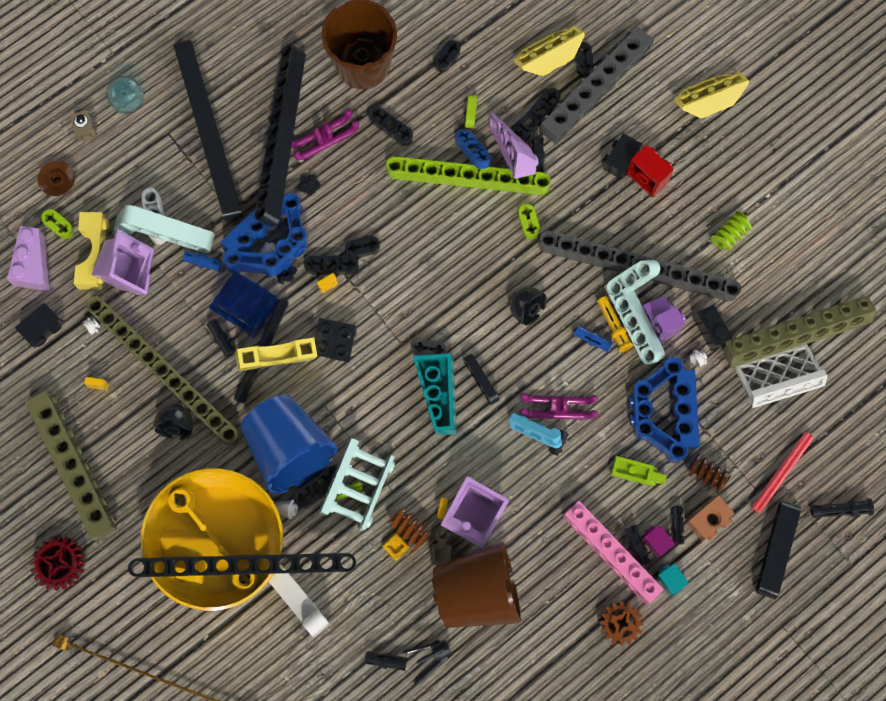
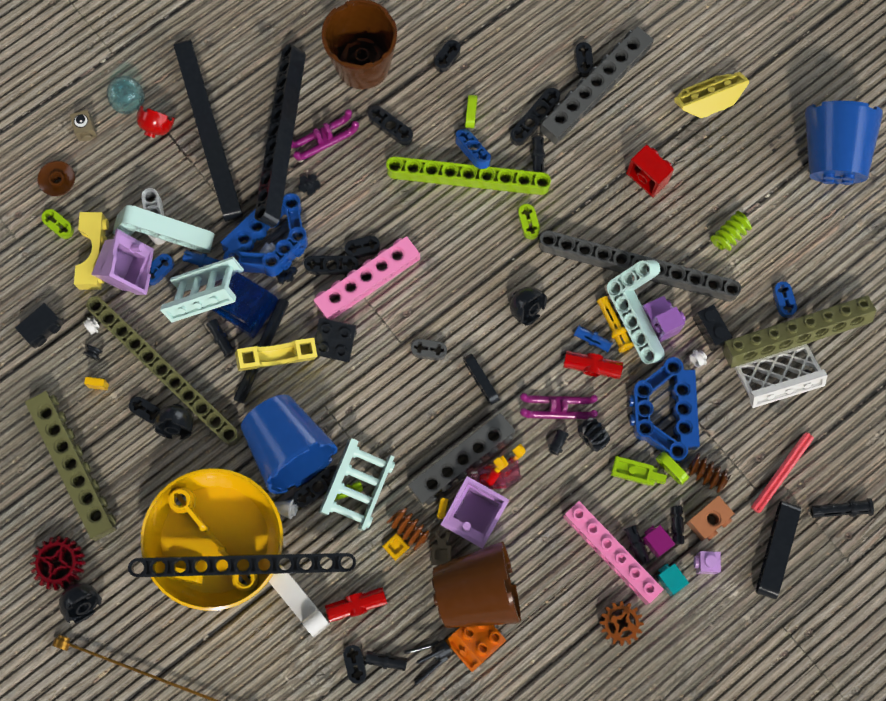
lavender wedge [7,226,51,292] -> none
yellow tile [317,273,338,293] -> none
teal wedge [413,353,457,435] -> none
lavender wedge [489,113,538,179] -> none
medium azure plate [509,413,562,448] -> none
light yellow wedge [514,26,585,76] -> none
black brick [602,133,643,180] -> none
none -> black cylinder [59,583,102,623]
none -> black bush [83,345,103,361]
none -> black beam [129,397,161,425]
none -> red cylinder [136,106,175,138]
none -> blue beam [149,254,174,285]
none -> light aqua fence [160,257,244,323]
none -> bright pink brick [314,236,420,320]
none -> red piece [325,587,388,622]
none -> black beam [343,645,367,684]
none -> dark grey brick [408,413,515,506]
none -> orange bracket [446,625,506,672]
none -> torso [471,444,526,489]
none -> red piece [563,351,623,379]
none -> black gear [578,417,610,452]
none -> lime beam [656,451,689,485]
none -> lavender brick [694,551,721,574]
none -> blue beam [773,282,797,318]
none -> blue cone [805,101,883,185]

